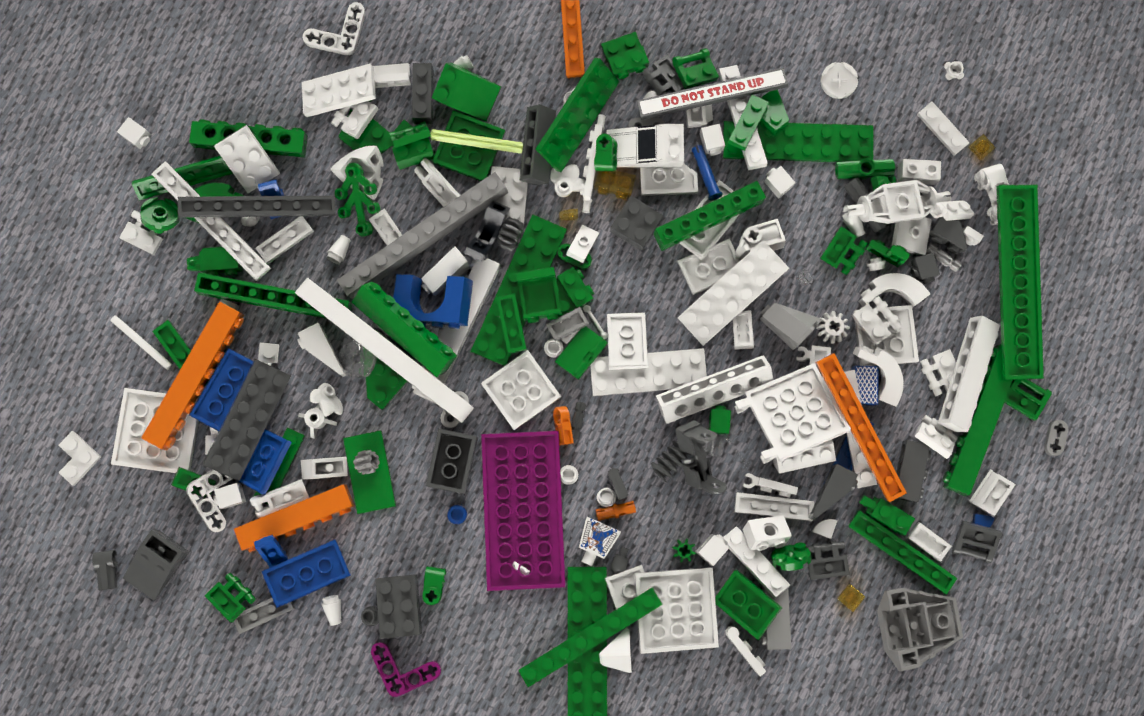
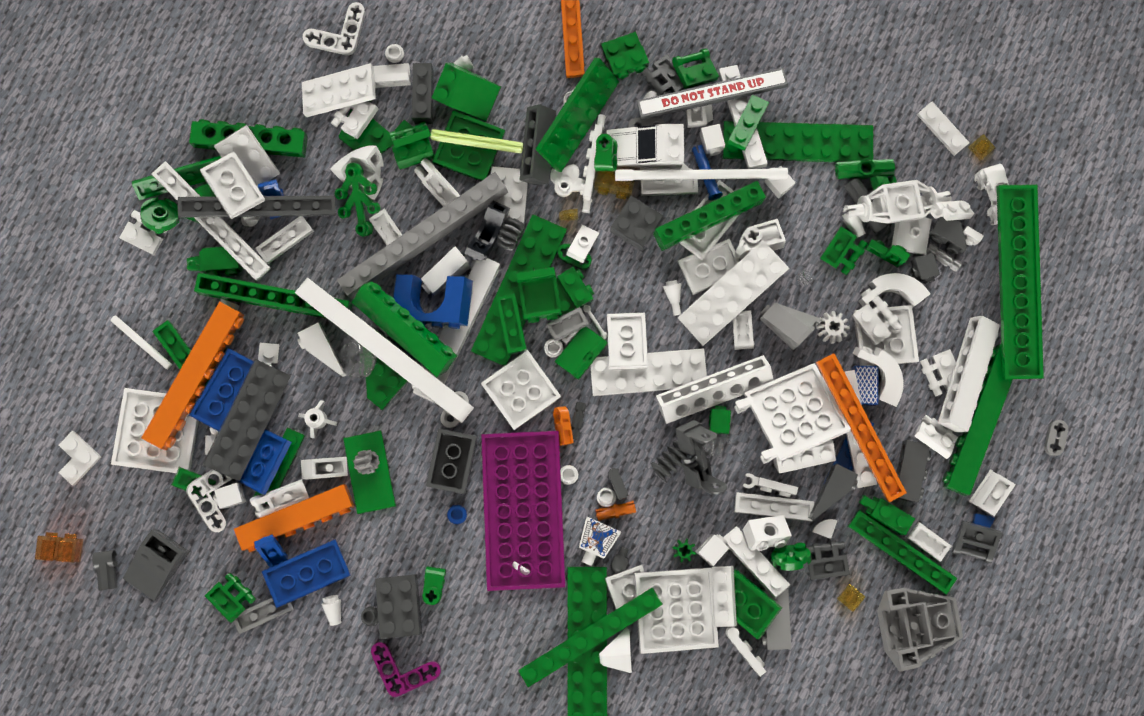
white brick [117,117,151,149] -> none
white plate [310,383,343,417] -> none
white cone [327,235,351,265] -> none
green wing [761,89,789,134] -> none
white plate [796,345,831,367] -> none
white tile [820,62,858,99] -> none
white plate [867,257,886,271] -> none
white brick [897,159,941,185] -> none
white plate [944,61,964,80] -> none
green plate [1004,379,1052,421] -> none
none -> clear orange piece [35,532,83,563]
none -> white tile [200,152,265,219]
none -> white plate [385,44,404,63]
none -> white piece [615,168,788,181]
none -> white cone [663,280,681,316]
none -> white plate [712,566,737,627]

